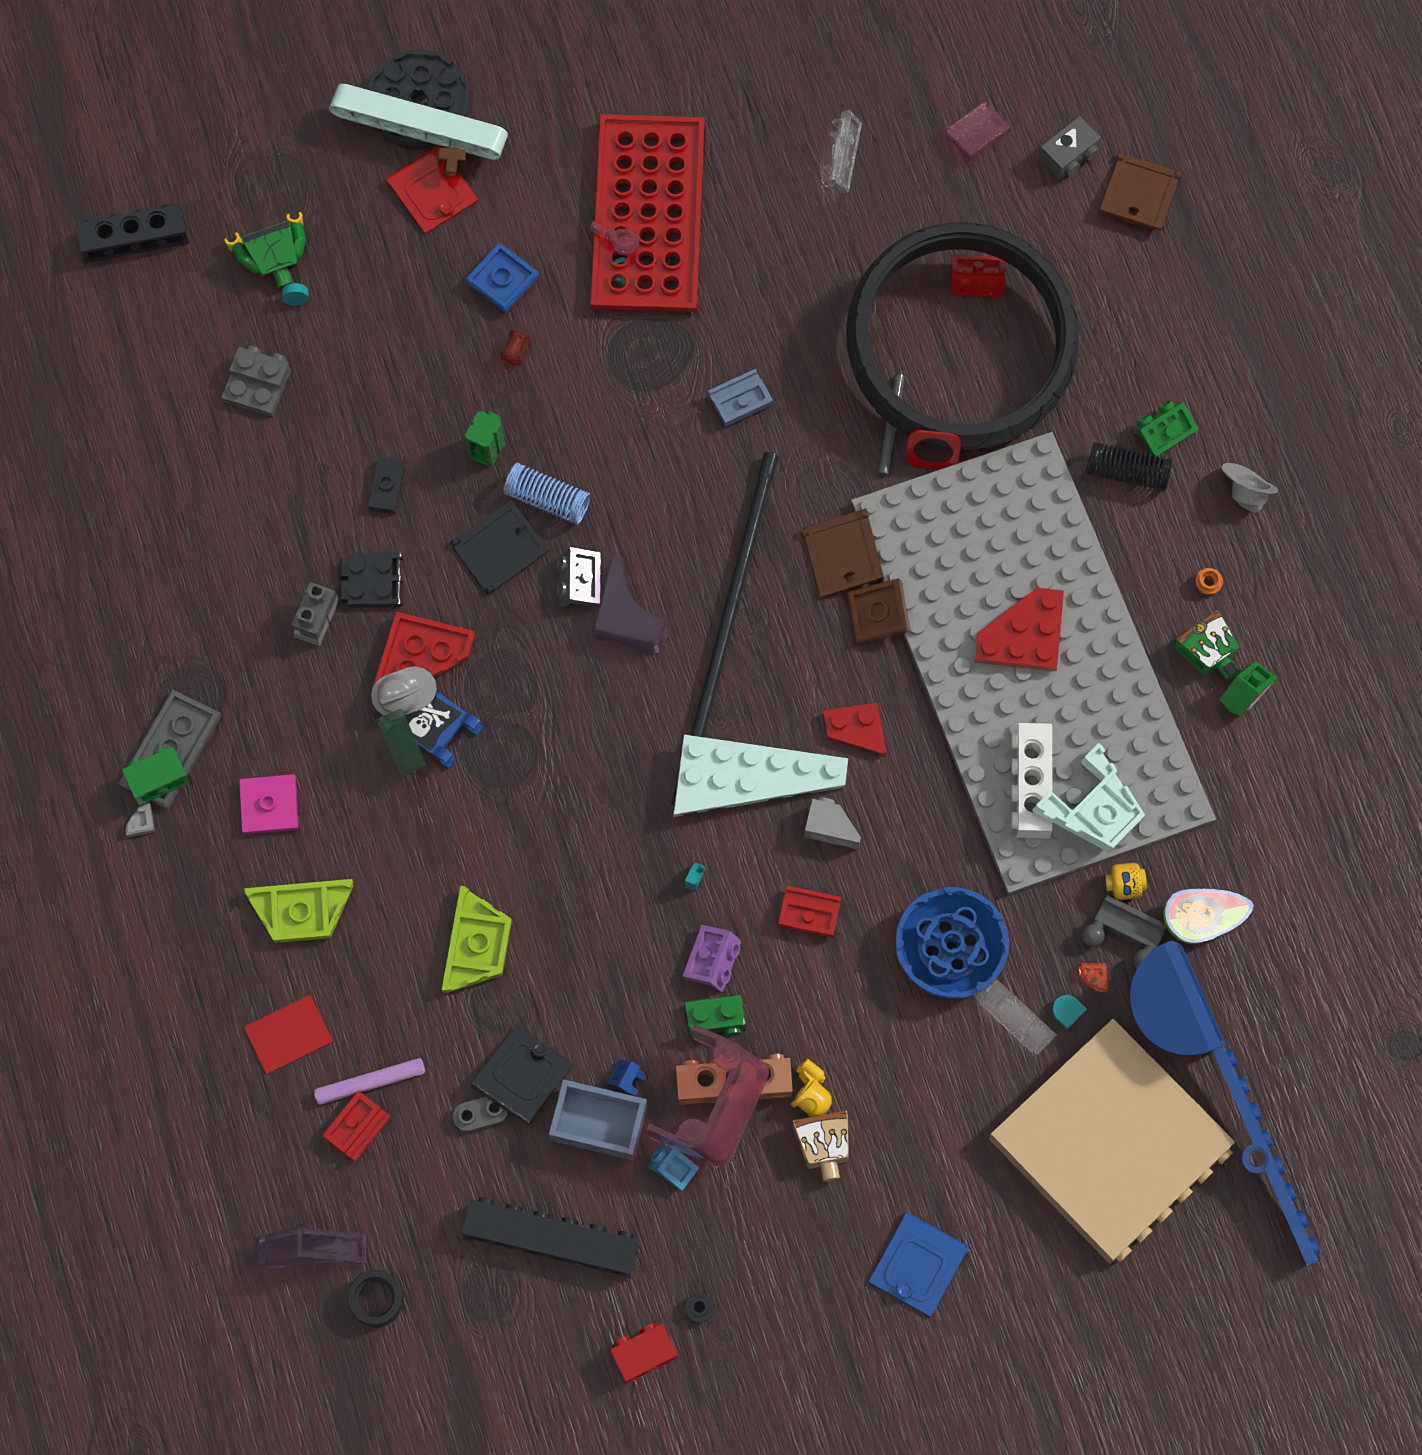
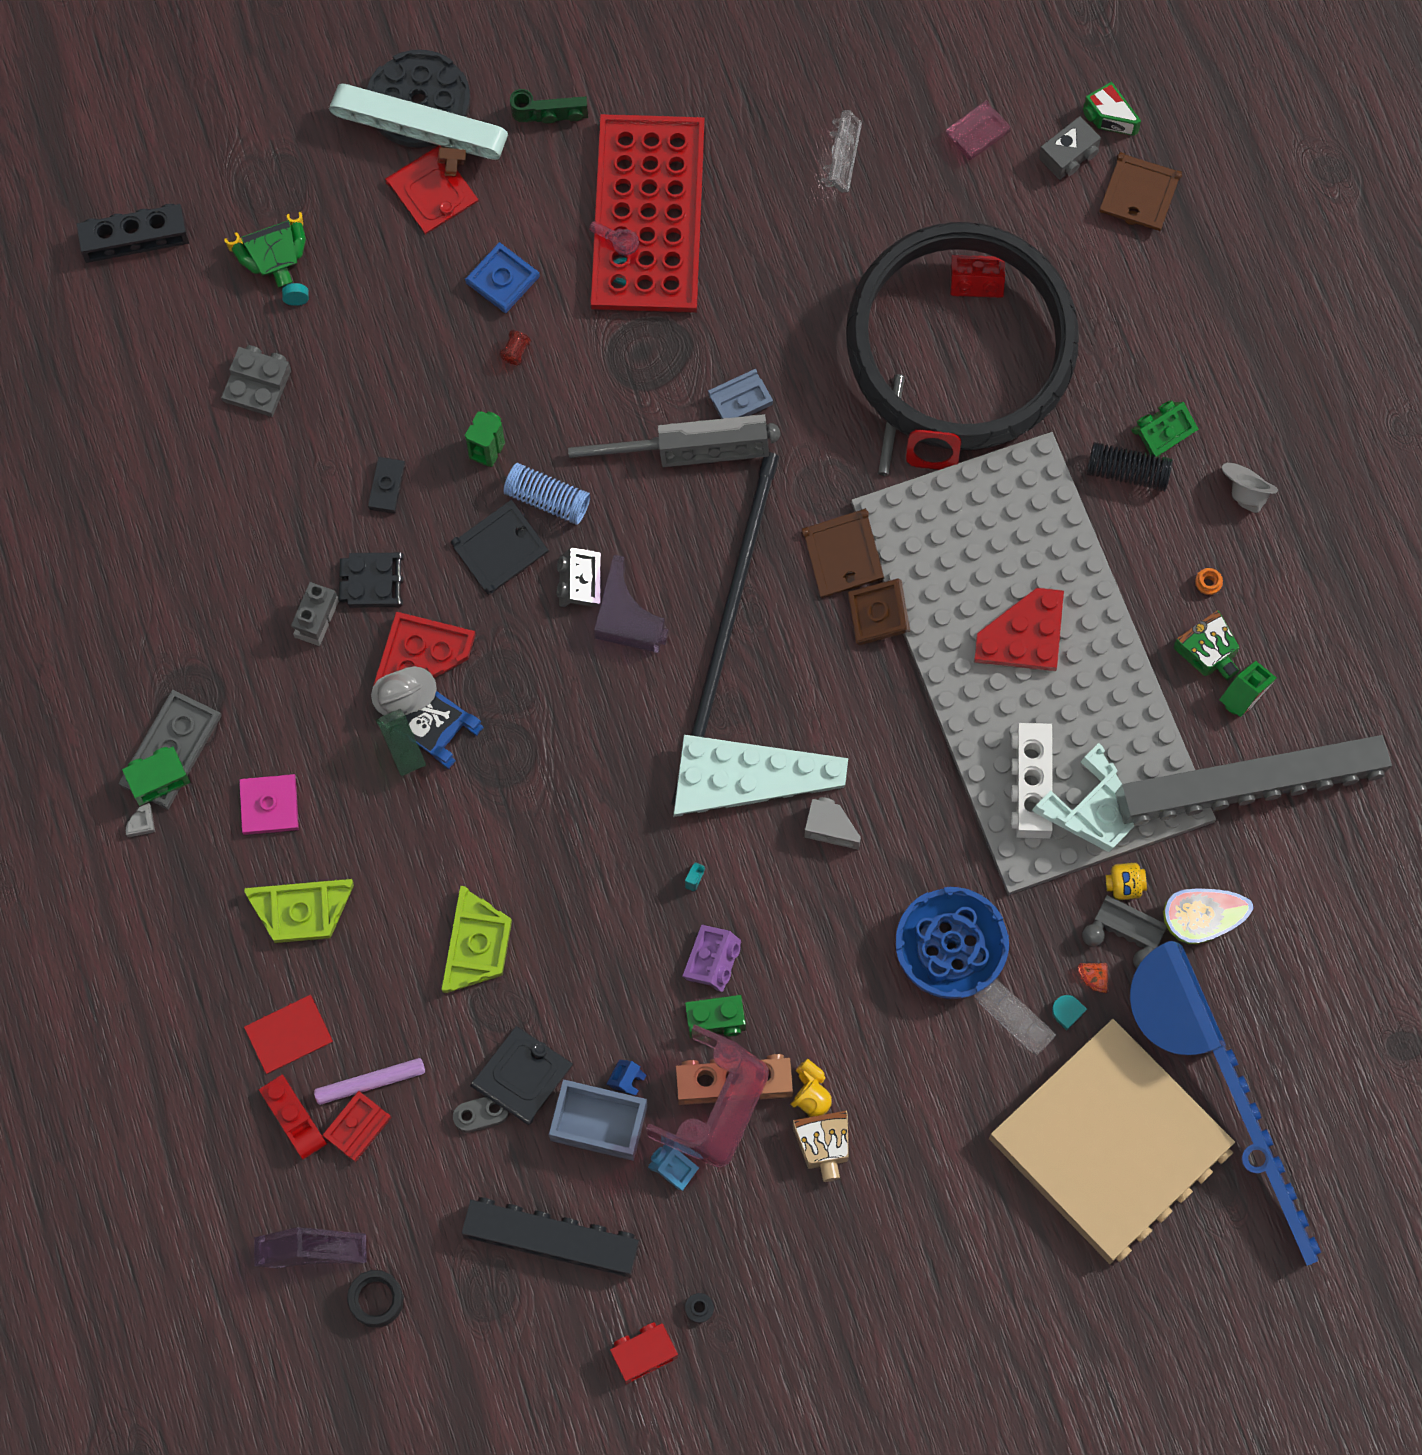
red plate [778,886,841,938] -> none
red wing [823,703,886,756] -> none
blue container [869,1212,970,1317] -> none
none -> red plate [258,1074,327,1160]
none -> dark green plate [510,89,588,123]
none -> piece [568,414,781,467]
none -> slope [1083,82,1141,136]
none -> dark grey brick [1115,735,1392,826]

